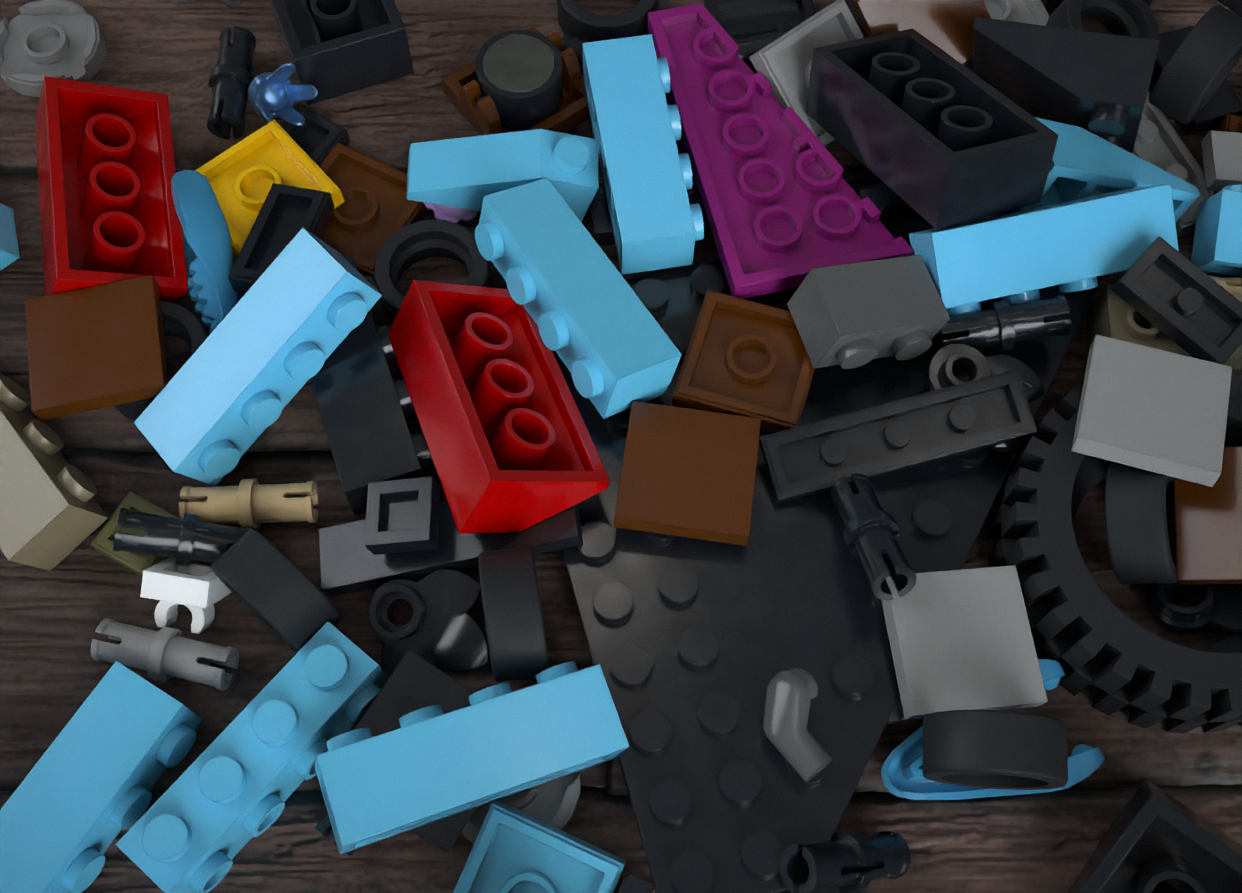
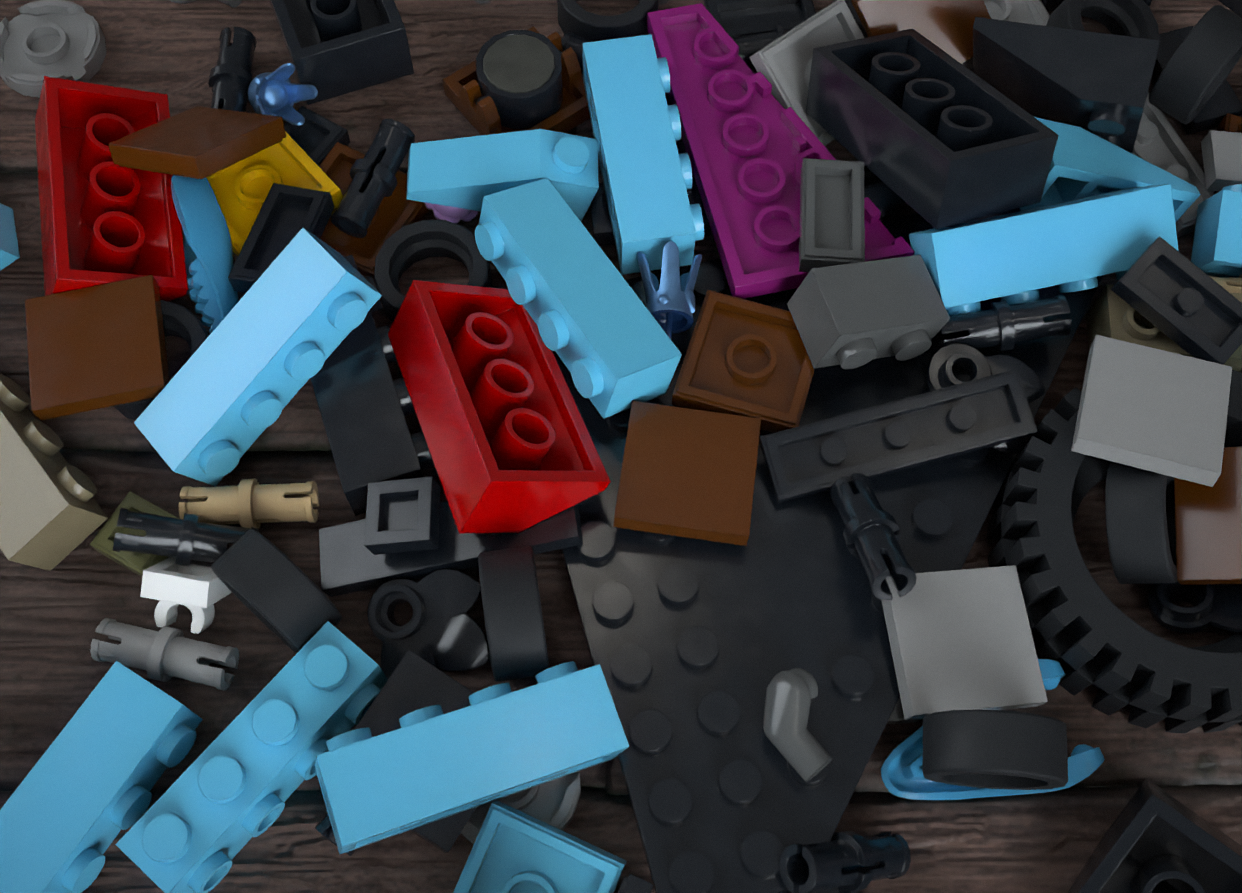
none -> reddish brown tile [108,106,286,179]
none -> black pin [331,119,415,238]
none -> flat silver piece [637,241,702,339]
none -> dark grey tile [799,158,865,272]

